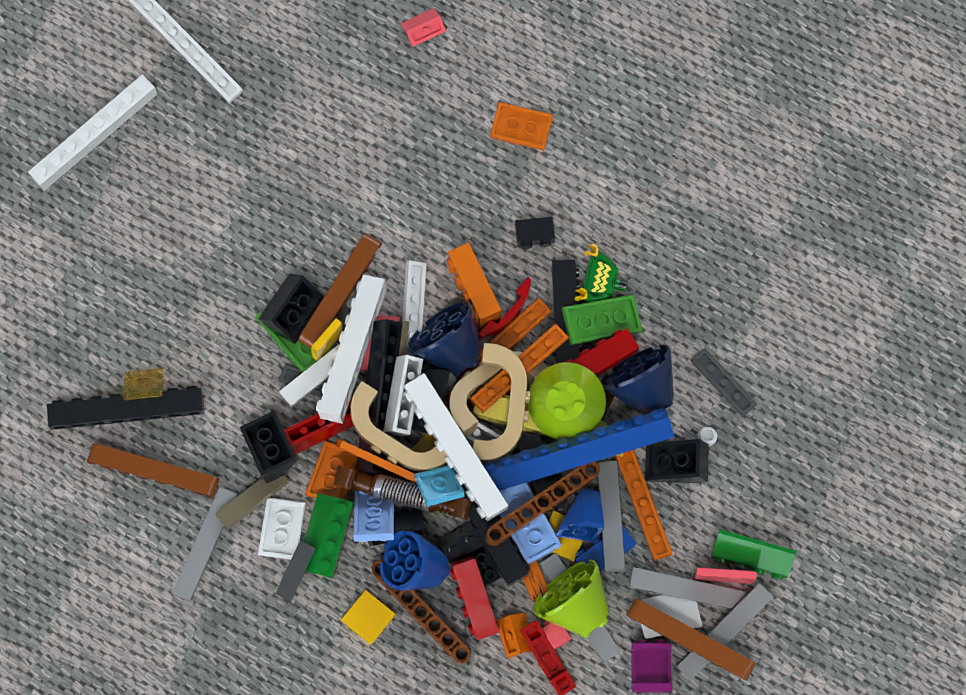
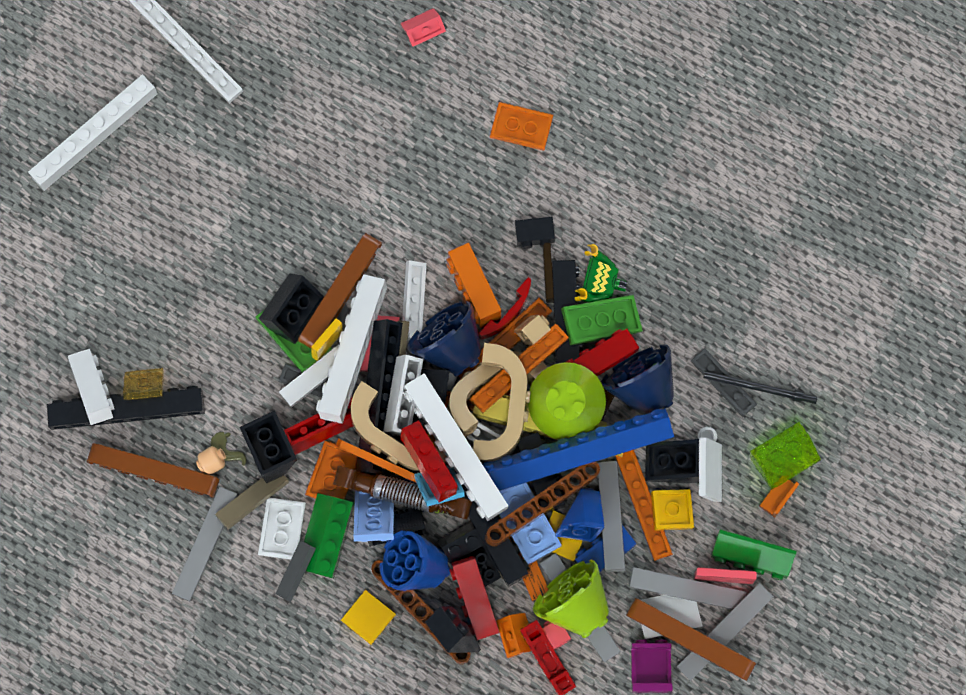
none -> white brick [68,349,114,425]
none -> light nougat head [196,446,226,475]
none -> olive piece [211,432,246,466]
none -> red brick [400,420,458,503]
none -> black slope [425,606,481,653]
none -> tan brick [514,315,551,345]
none -> dark brown tile [543,243,554,303]
none -> yellow tile [651,489,694,530]
none -> white tile [699,438,722,502]
none -> black bar [703,371,817,404]
none -> clear neon green slope [750,422,821,490]
none -> orange panel [759,475,799,518]

